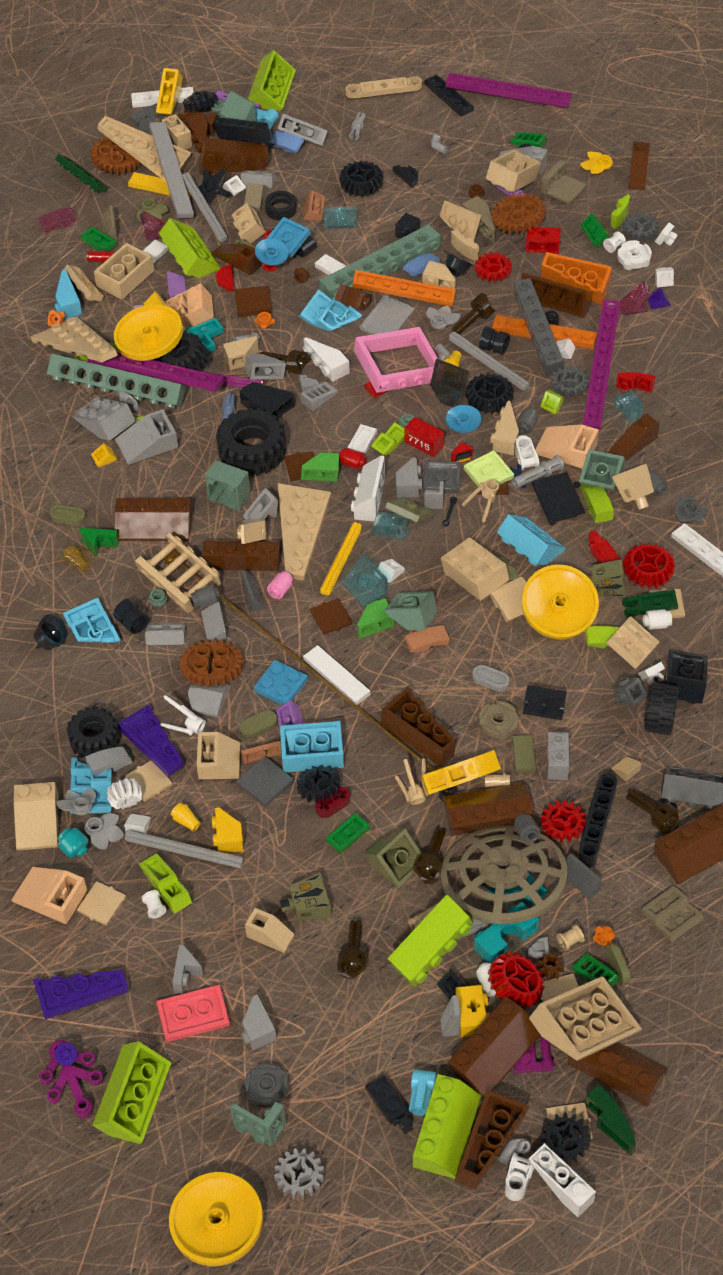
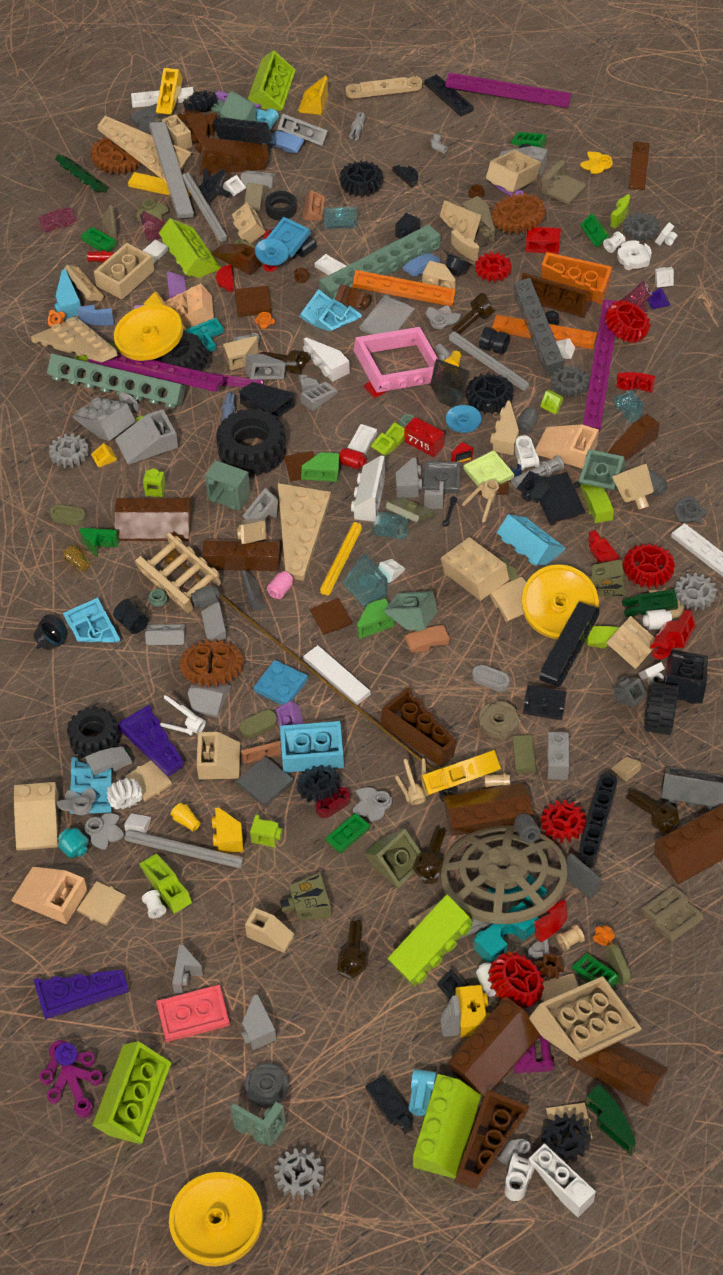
none -> light grey gear [49,434,89,468]
none -> medium blue slope [77,305,114,326]
none -> lime brick [143,469,167,497]
none -> lime brick [250,815,283,848]
none -> yellow slope [298,75,328,115]
none -> light grey plate [353,787,392,822]
none -> black brick [517,471,550,504]
none -> red slope [534,900,568,942]
none -> black beam [539,602,600,687]
none -> red gear [604,300,651,344]
none -> red plate [650,610,696,659]
none -> light grey gear [675,573,717,611]

